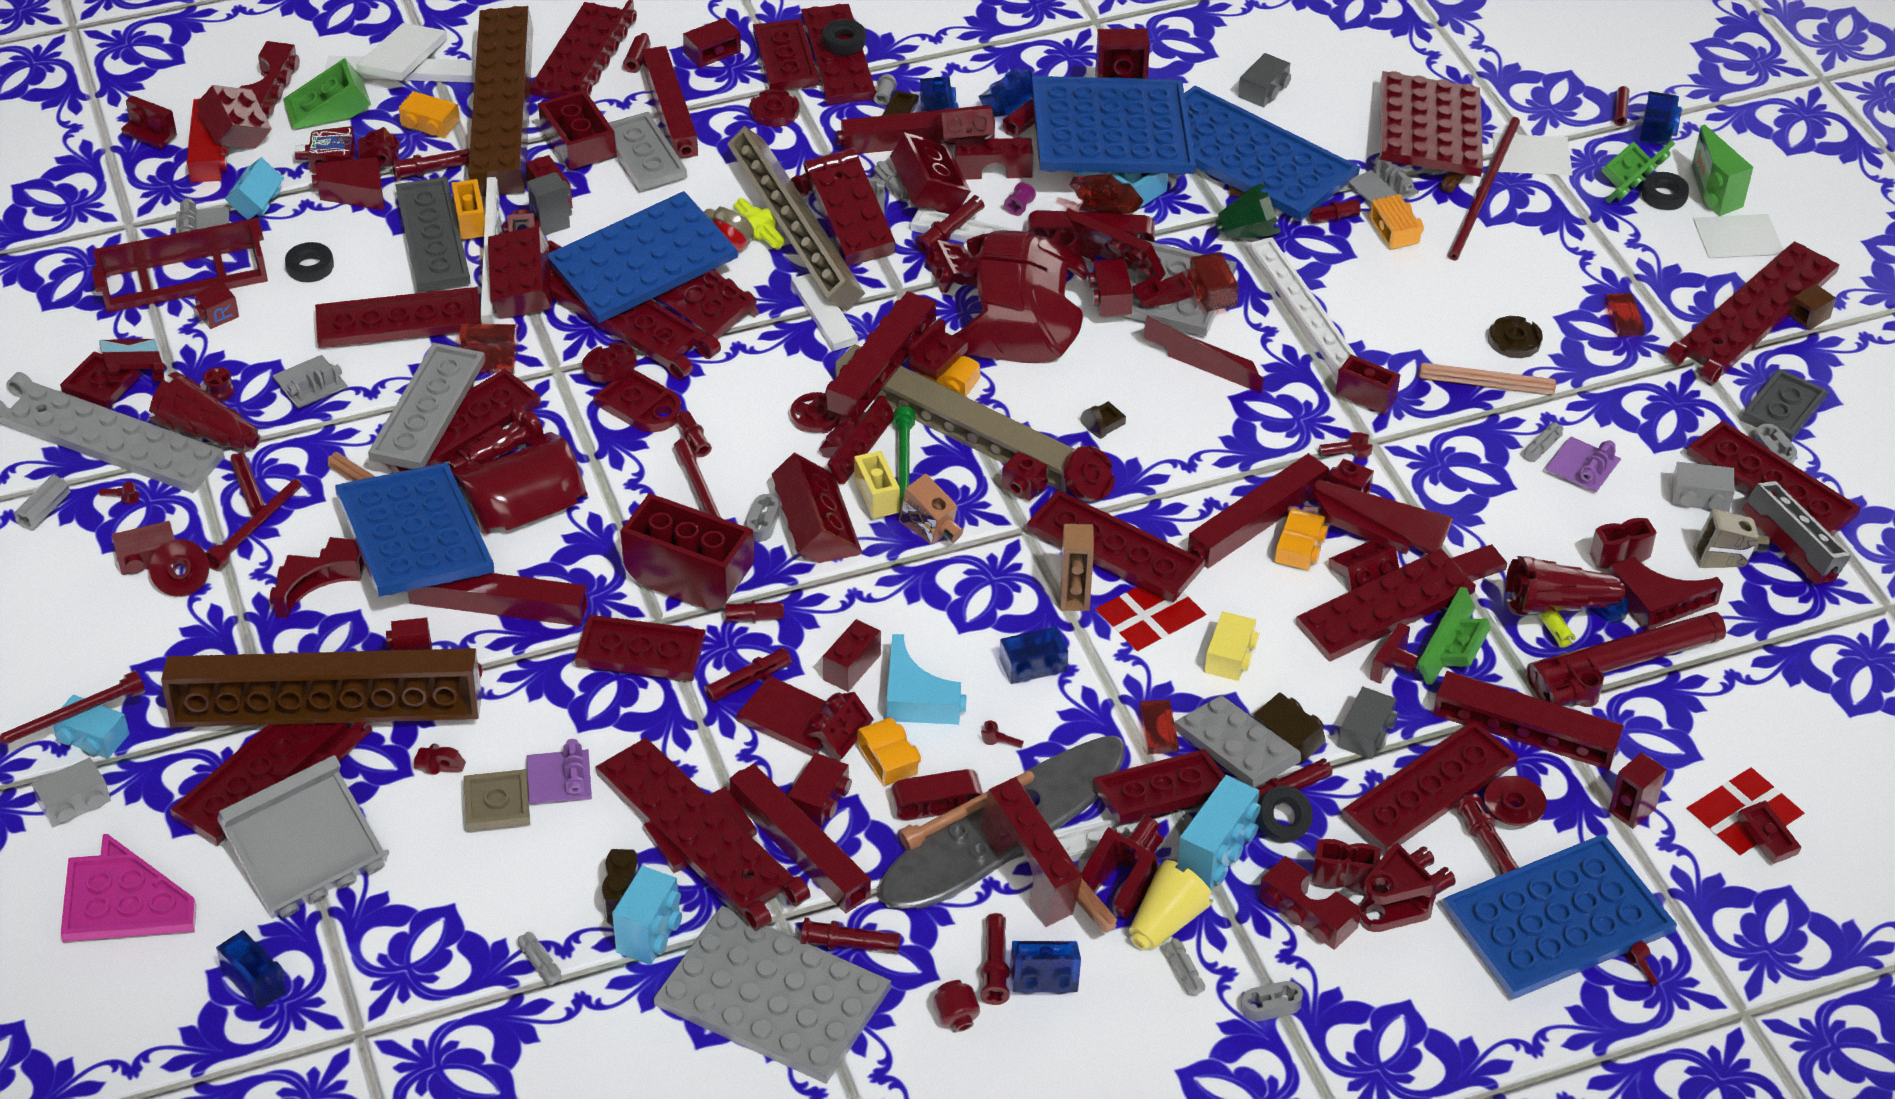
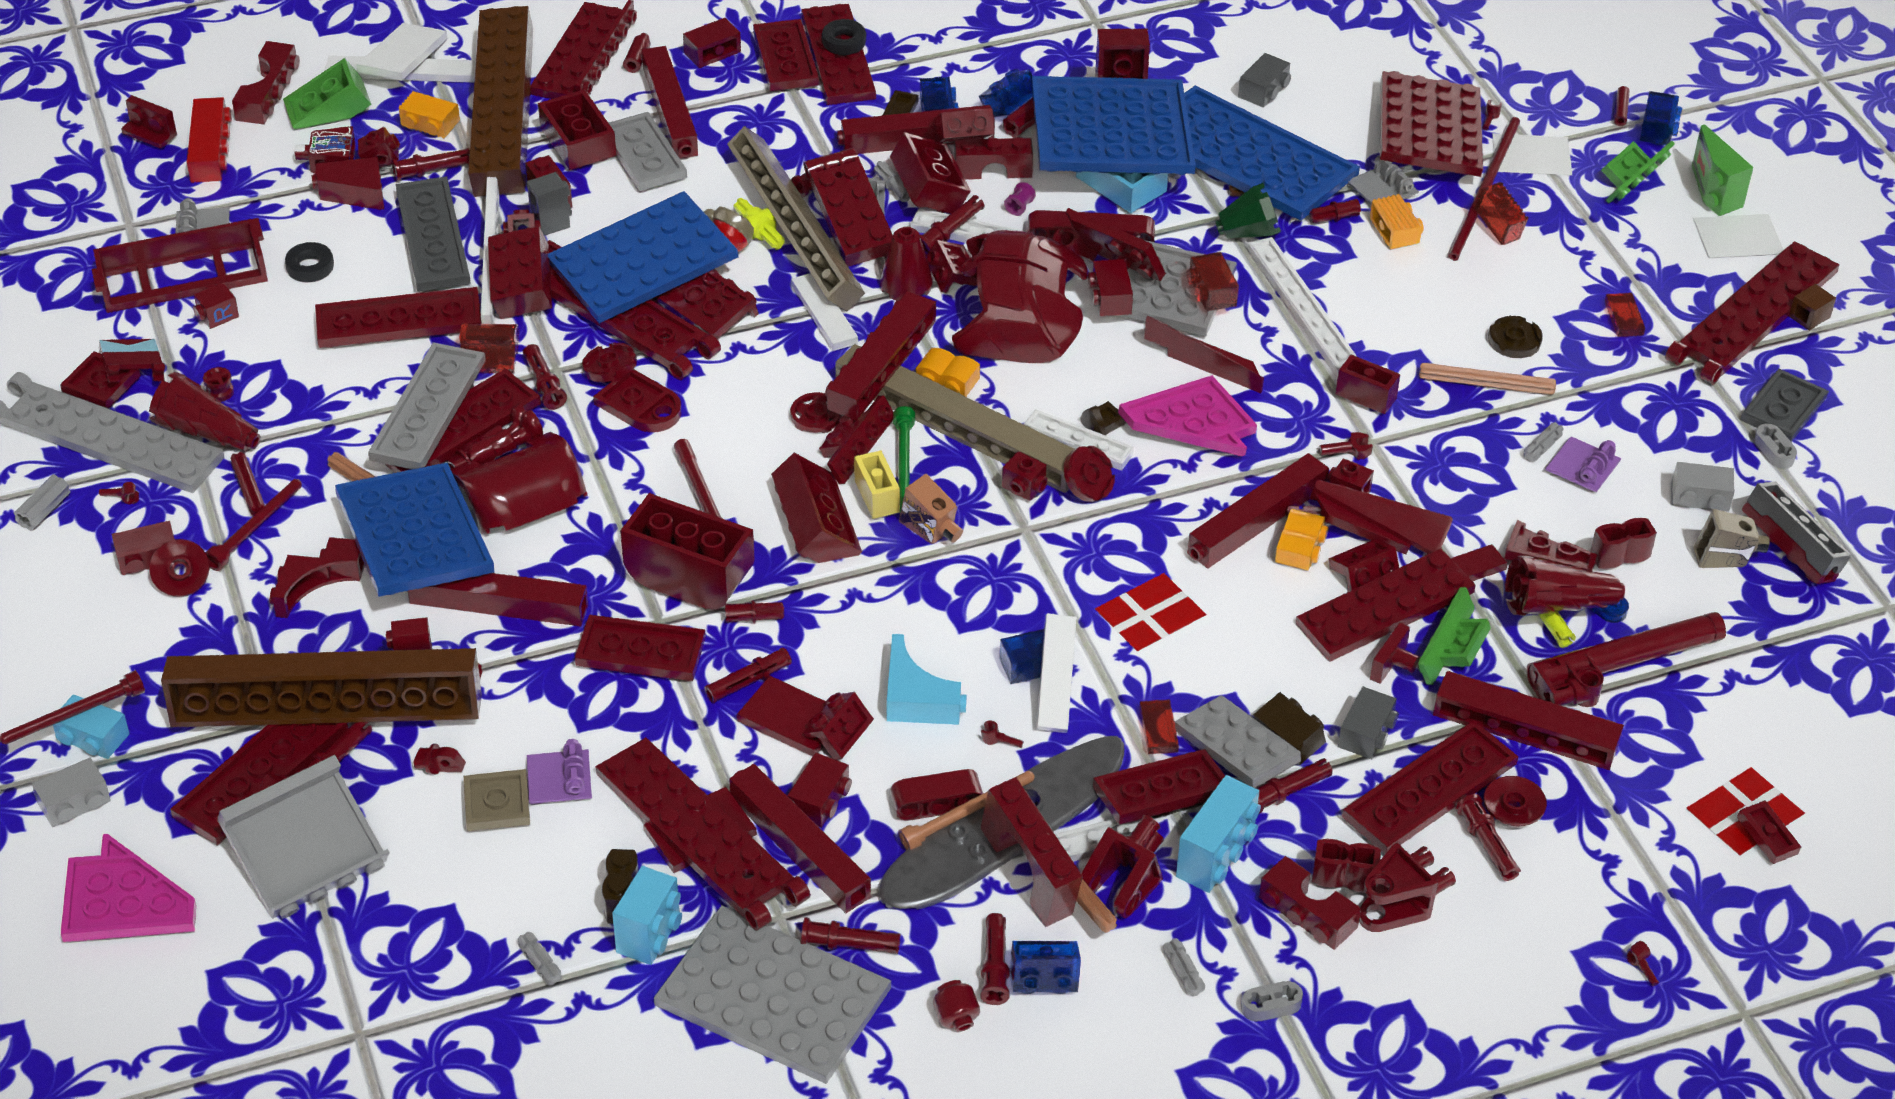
dark red brick [196,85,272,148] -> none
clear blue brick [216,929,287,1010] -> none
medium azure brick [225,157,284,220] -> none
light grey hinge [273,355,348,408] -> none
light orange brick [451,179,485,240] -> none
dark red axle [676,410,712,457] -> none
light grey beam [747,494,779,542] -> none
dark red tile [749,89,800,127] -> none
dark red brick [823,619,881,692] -> none
light orange brick [857,717,921,786] -> none
light grey pin [874,74,897,106] -> none
dark red bracket [908,319,968,380] -> none
dark red plate [1026,490,1205,603] -> none
medium nougat brick [1060,524,1094,611] -> none
clear red brick [1069,174,1144,214] -> none
light yellow cone [1129,860,1213,950] -> none
dark red slope [1132,271,1195,307] -> none
light yellow brick [1204,611,1260,681] -> none
black tyre [1256,786,1313,843] -> none
reddish brown axle [1440,172,1466,193] -> none
blue plate [1442,834,1677,1000] -> none
dark red arch [1608,556,1724,631] -> none
dark red brick [1608,752,1667,829] -> none
black tyre [1642,172,1689,210] -> none
dark red plate [1687,420,1861,536] -> none
none -> dark red pin [523,344,567,410]
none -> dark red cone [880,226,933,301]
none -> white tile [1024,409,1135,471]
none -> white tile [1036,613,1077,733]
none -> dark pink wing [1118,375,1257,456]
none -> clear red brick [1474,182,1529,245]
none -> dark red hand [1482,100,1502,130]
none -> dark red wing [1504,520,1597,572]

